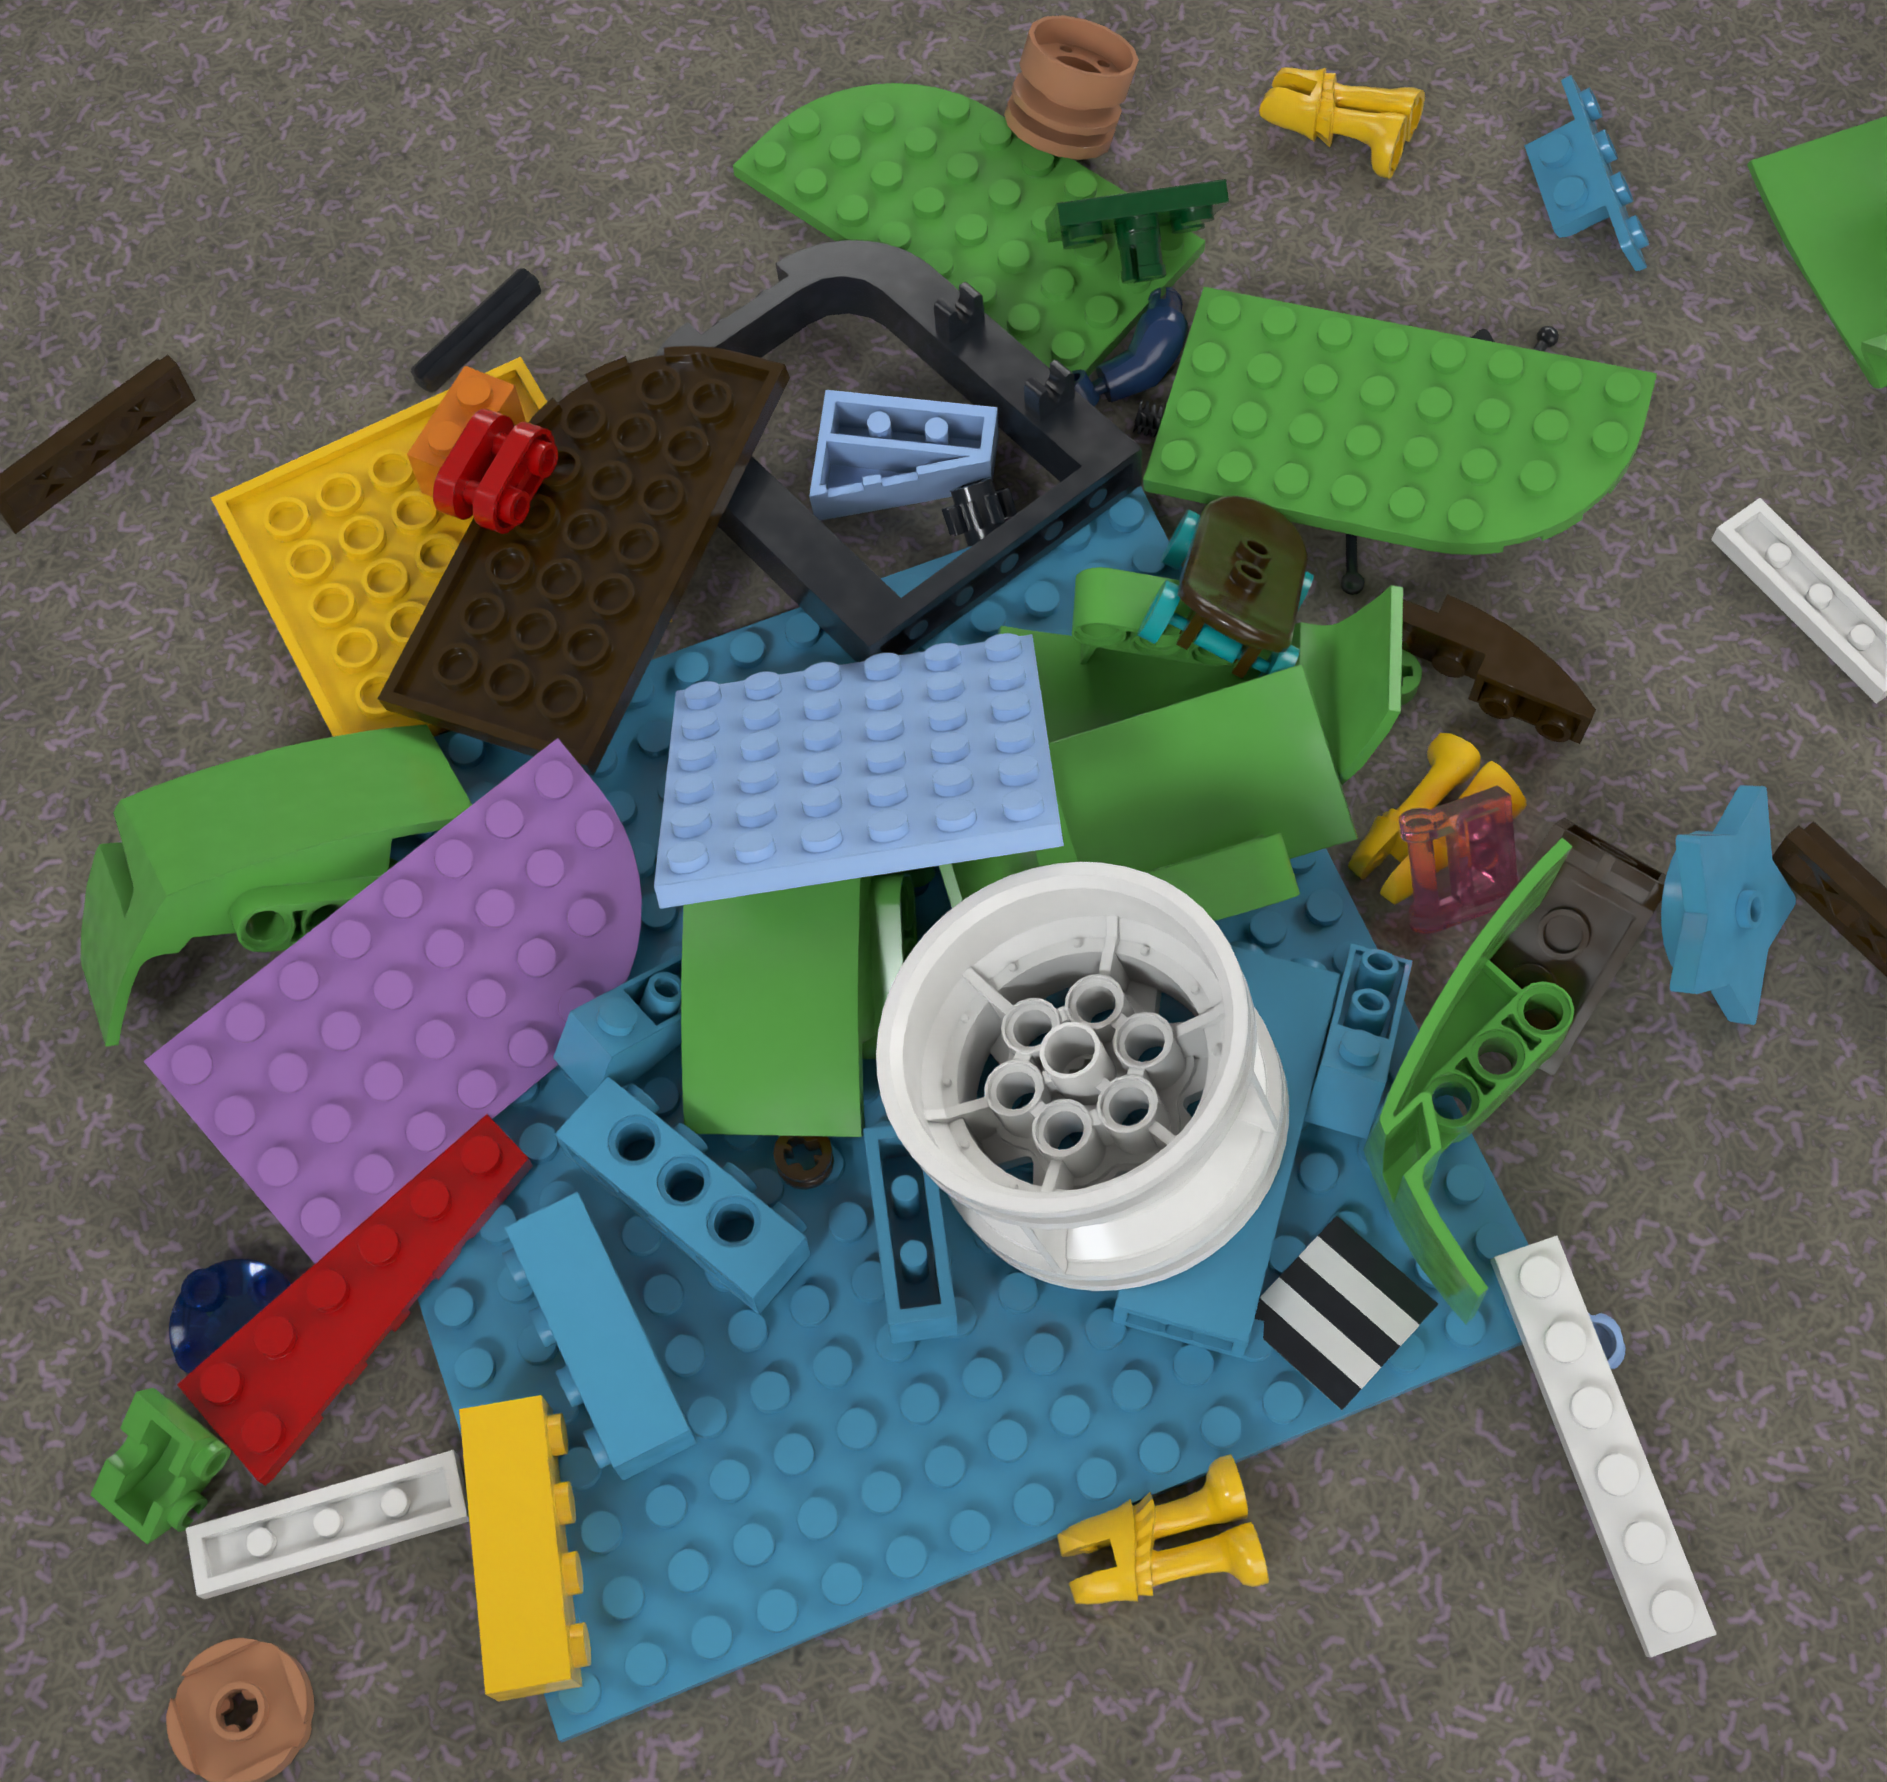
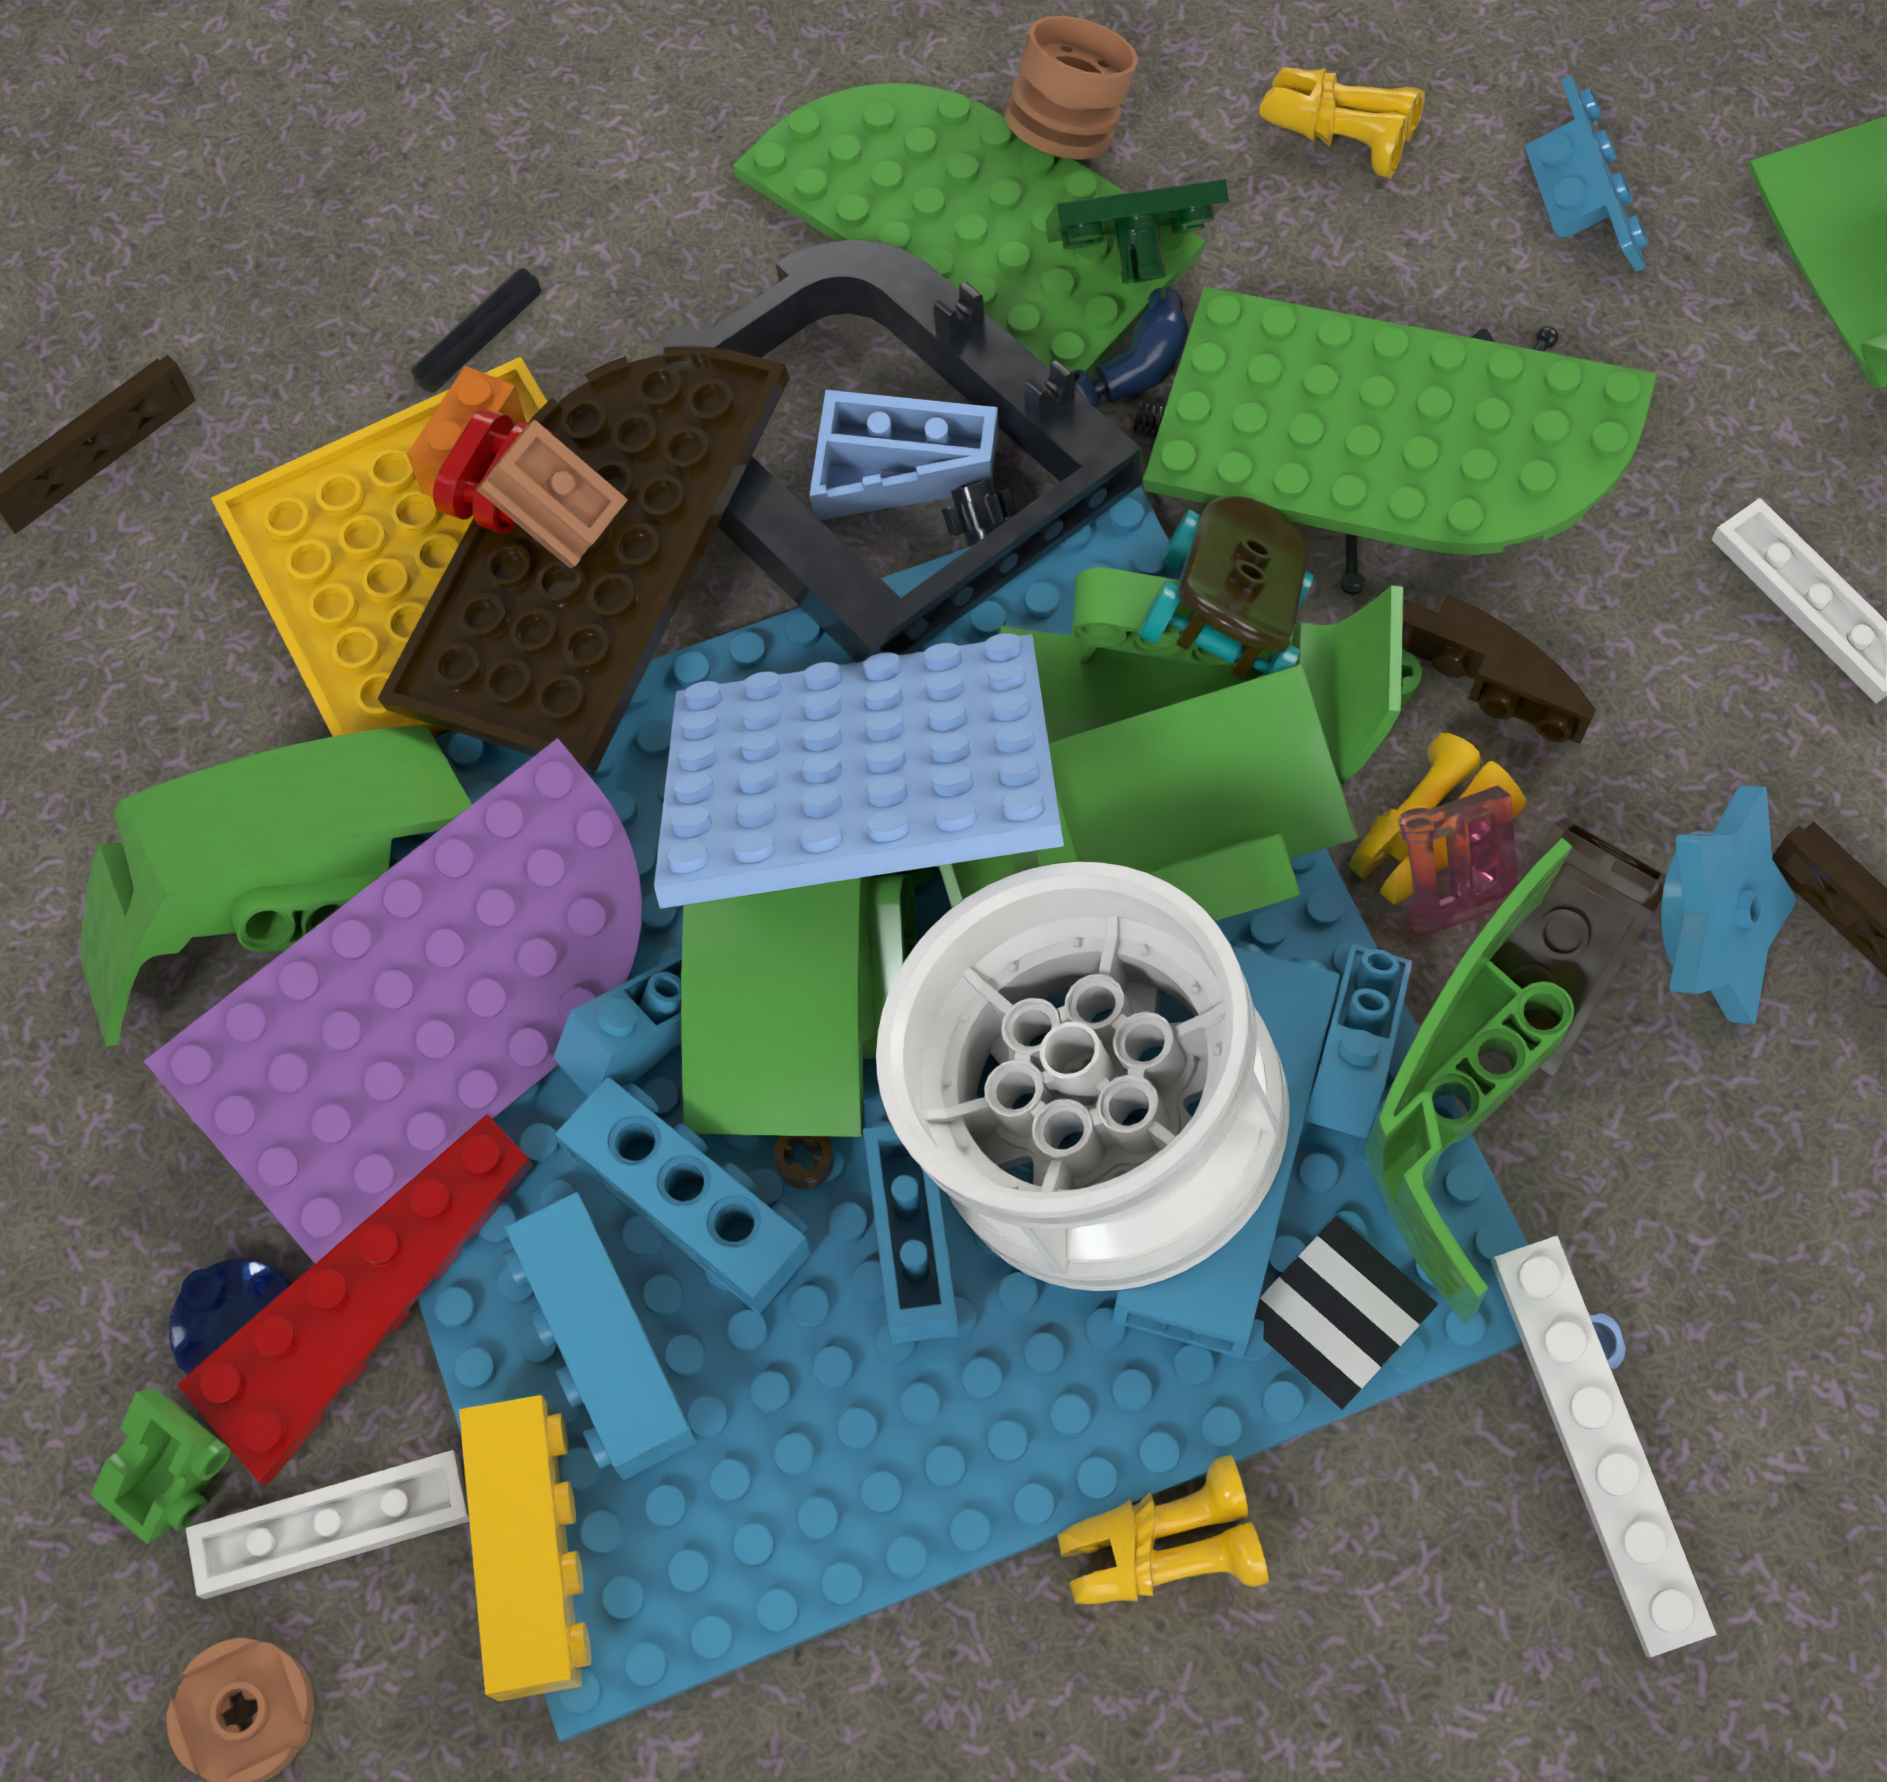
none -> nougat plate [476,420,628,568]

